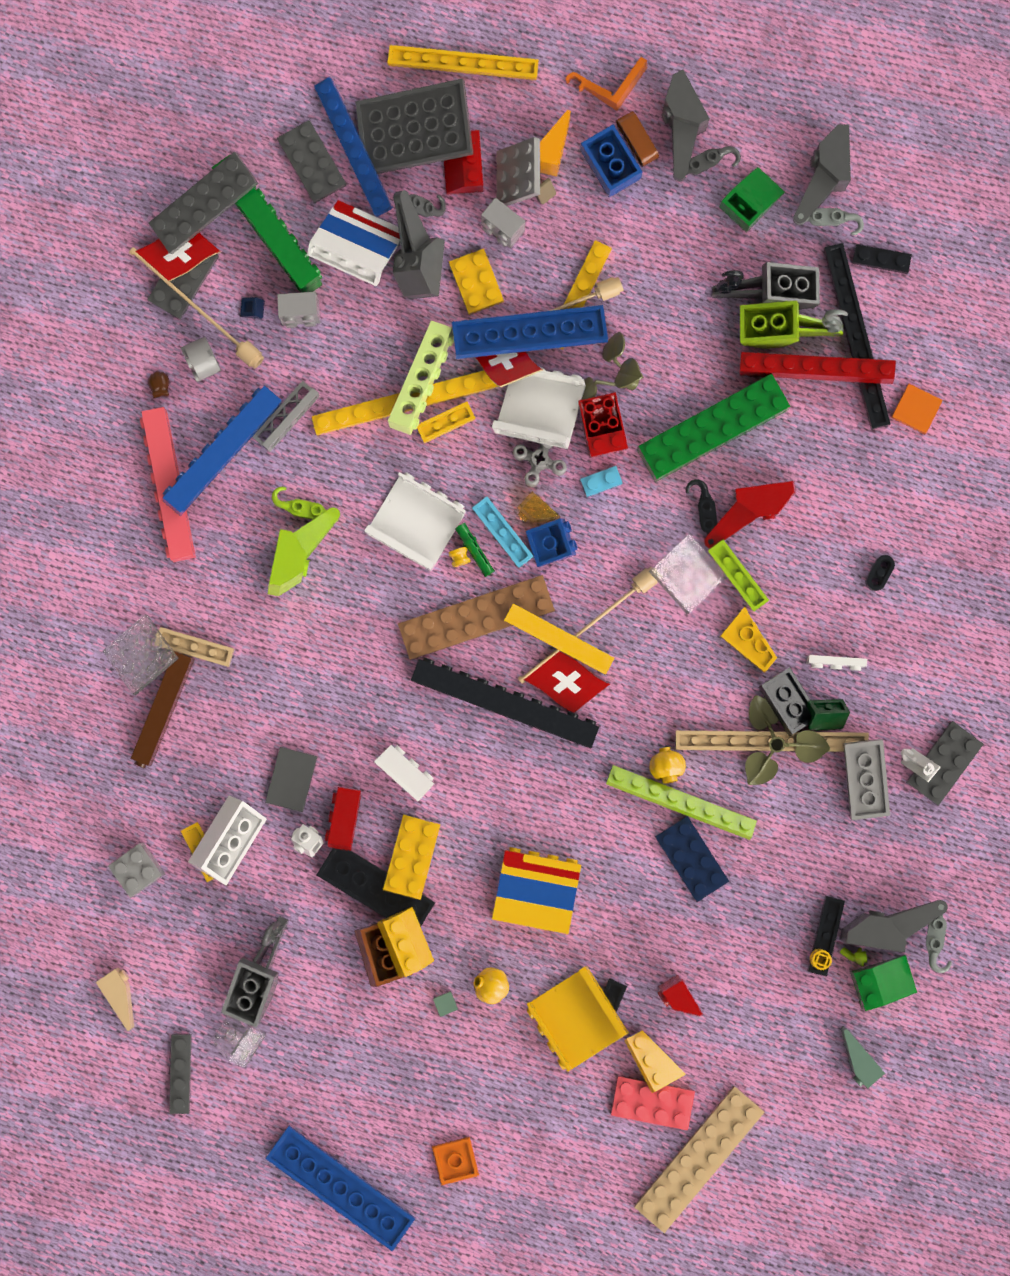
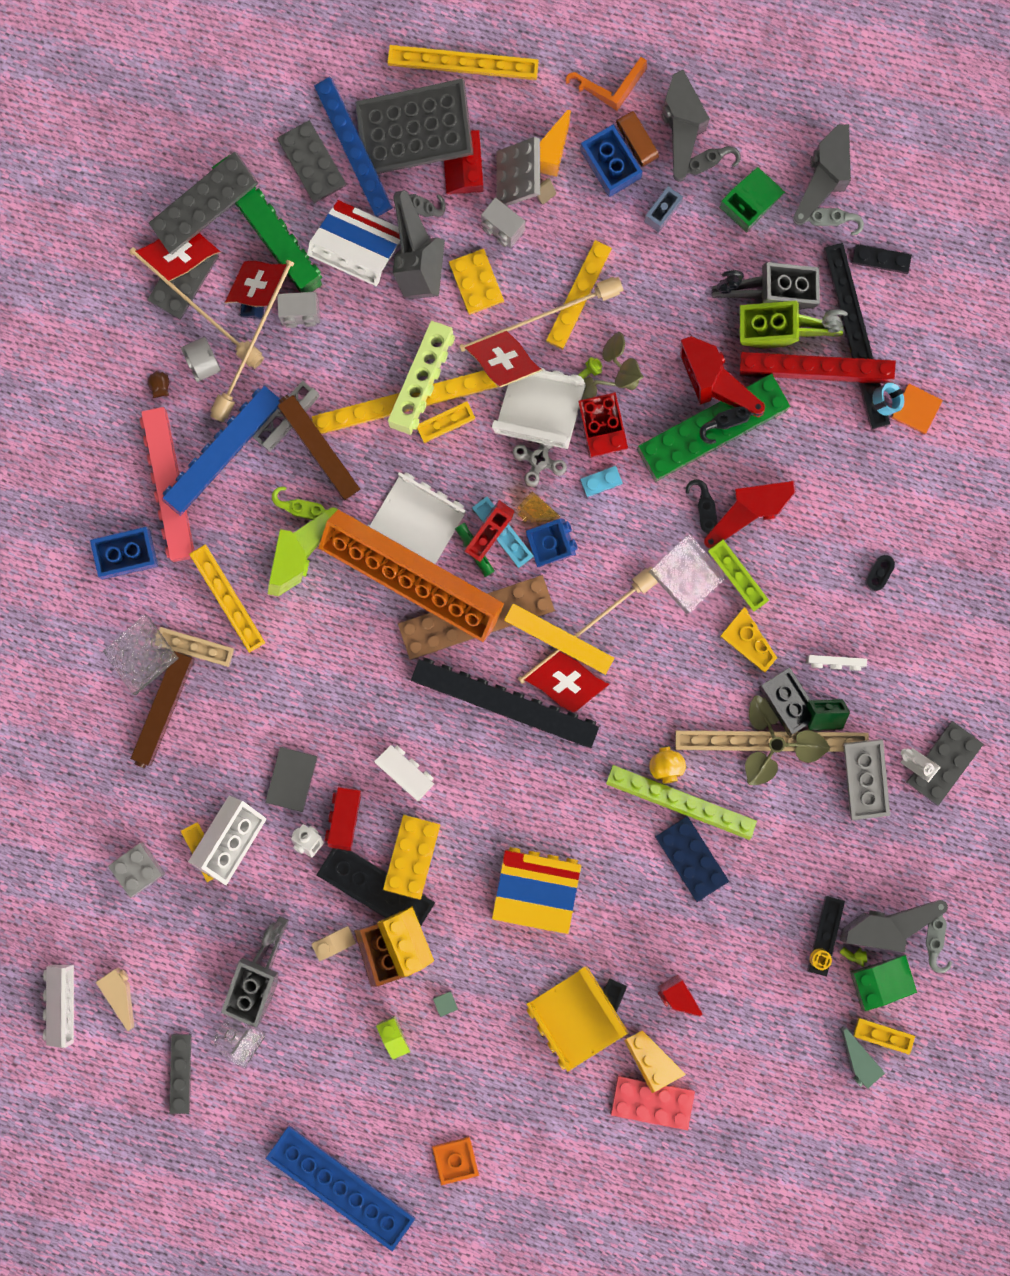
yellow wheel [448,547,471,567] -> none
blue plate [452,305,608,359] -> none
yellow plant [473,967,509,1004] -> none
tan plate [634,1086,765,1233] -> none
none -> white slope [43,965,74,1048]
none -> blue brick [90,527,159,580]
none -> yellow tile [189,544,266,653]
none -> flag [210,260,294,422]
none -> reddish brown brick [277,394,361,501]
none -> tan slope [311,926,356,962]
none -> orange brick [319,509,504,642]
none -> lime slope [376,1016,411,1060]
none -> red slope [464,500,515,562]
none -> lime plate [578,357,603,379]
none -> sand blue brick [644,186,683,233]
none -> red slope [680,336,765,444]
none -> yellow plate [853,1017,915,1055]
none -> medium azure piece [873,383,904,416]

